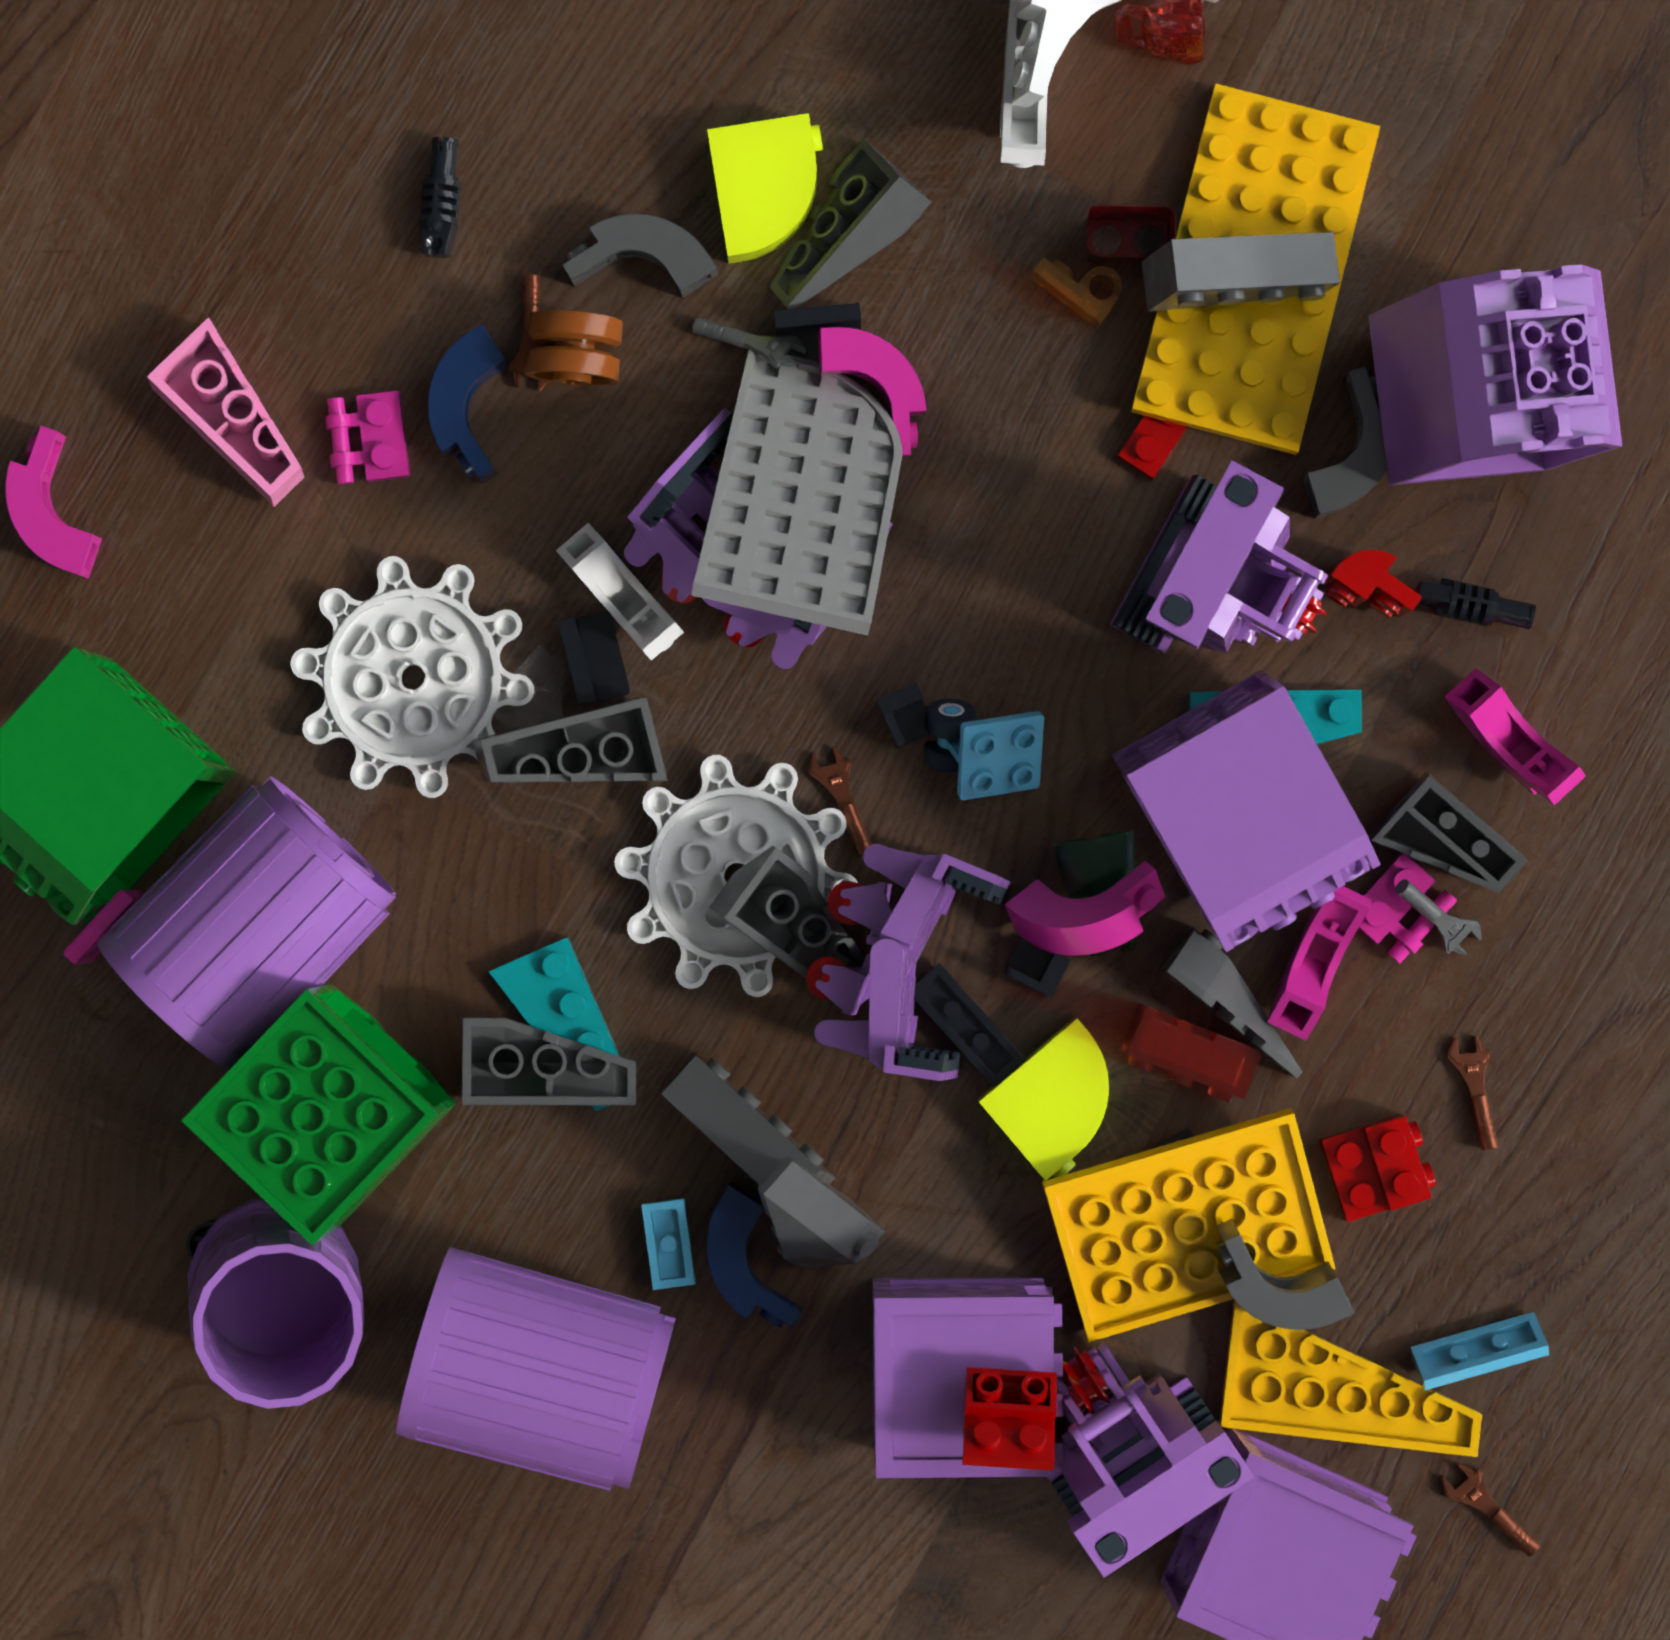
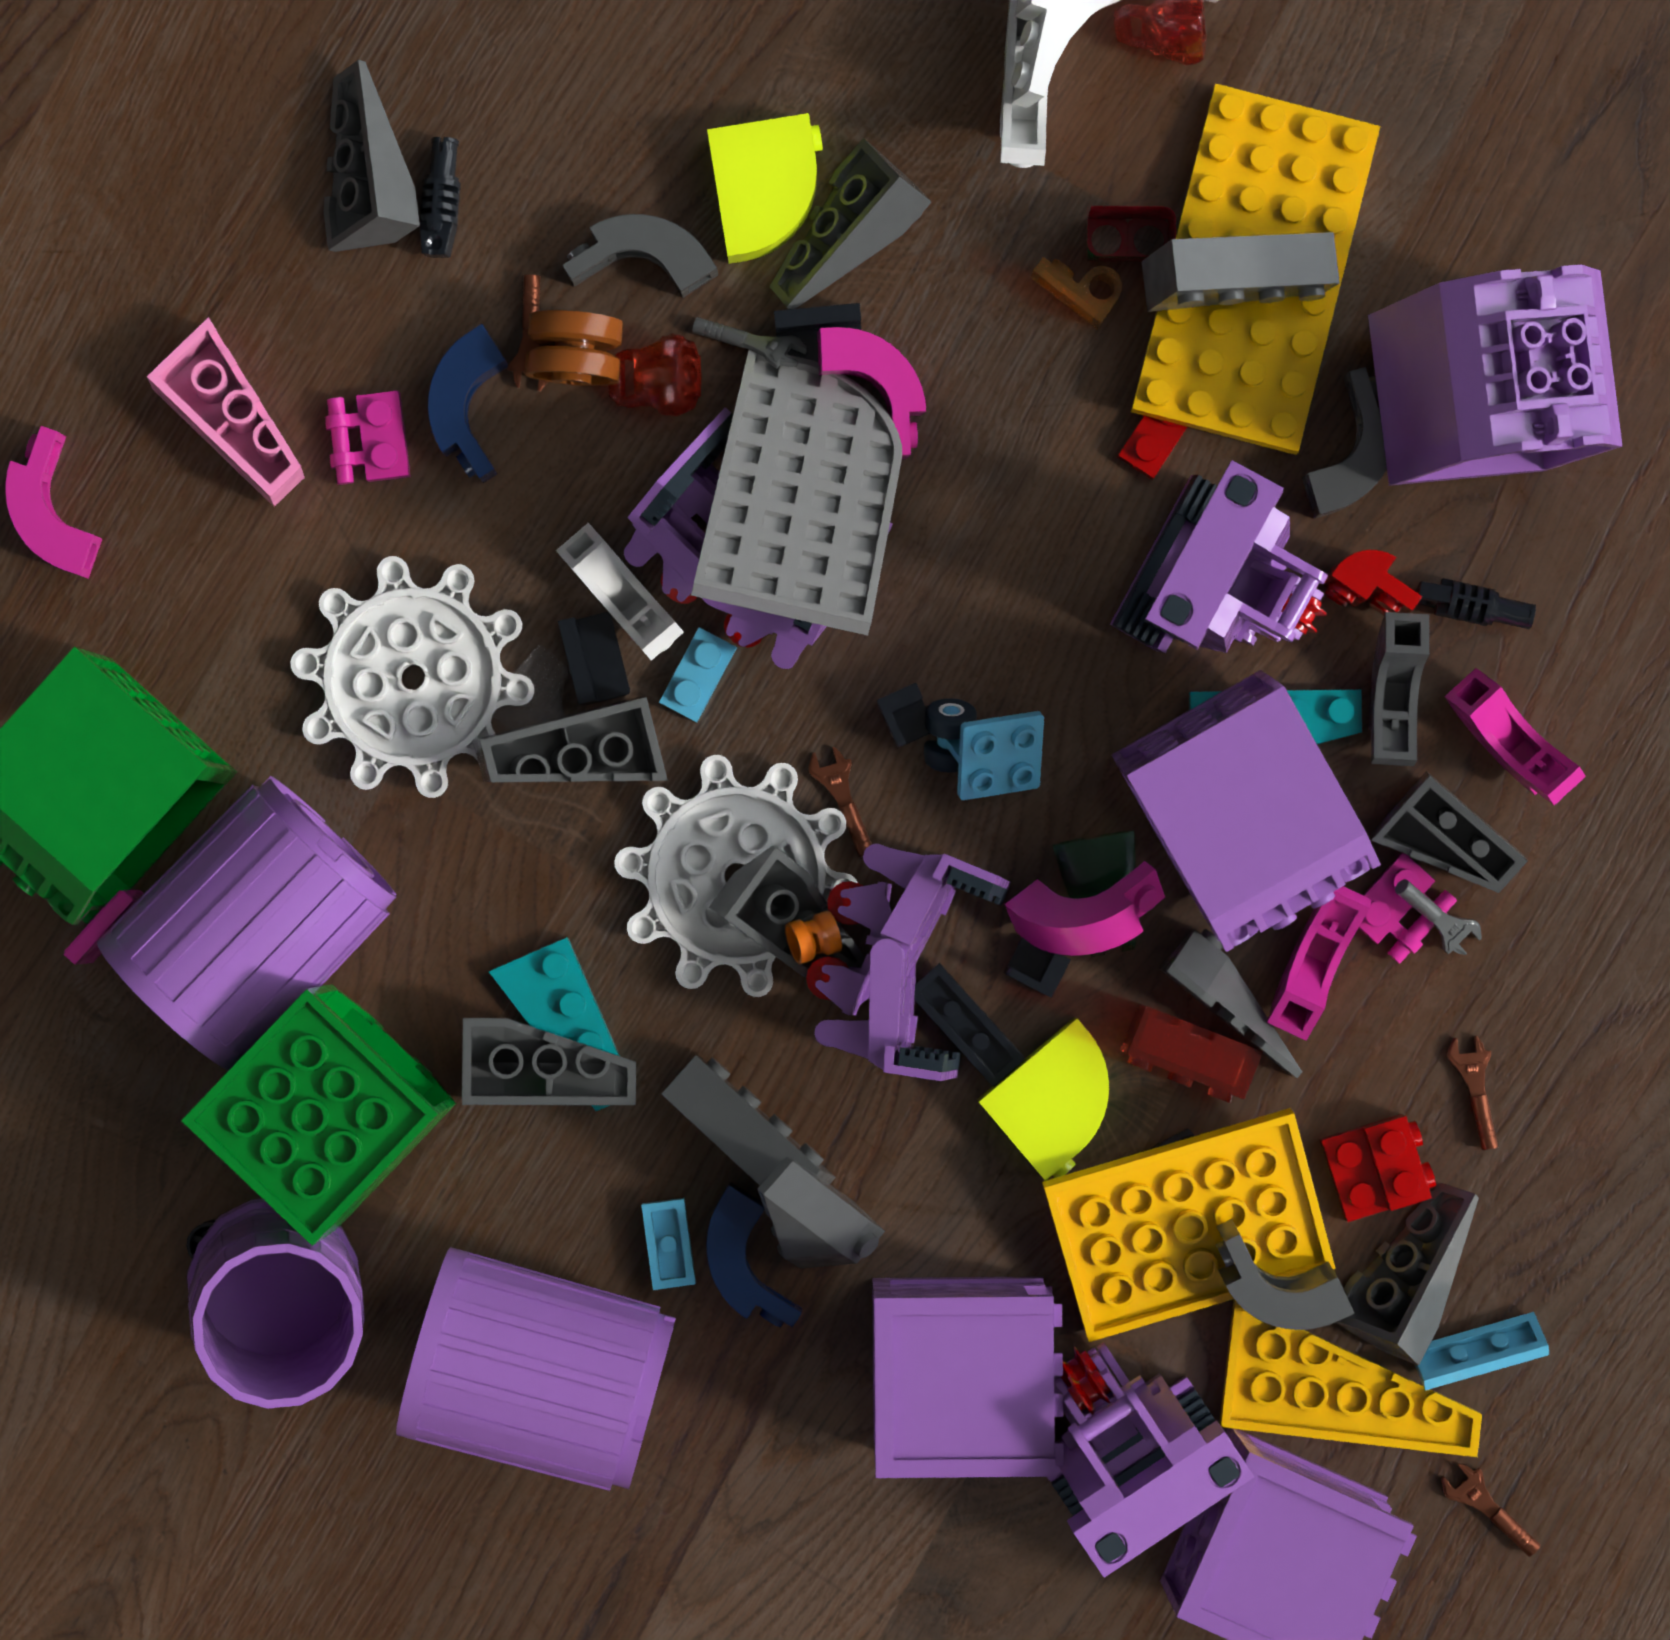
red brick [962,1367,1057,1471] -> none
none -> dark grey wedge [323,60,420,252]
none -> clear red piece [609,333,702,417]
none -> medium azure plate [659,627,737,723]
none -> orange wheel [785,910,842,965]
none -> dark grey wedge [1335,1182,1479,1365]
none -> dark grey arch [1369,612,1429,766]

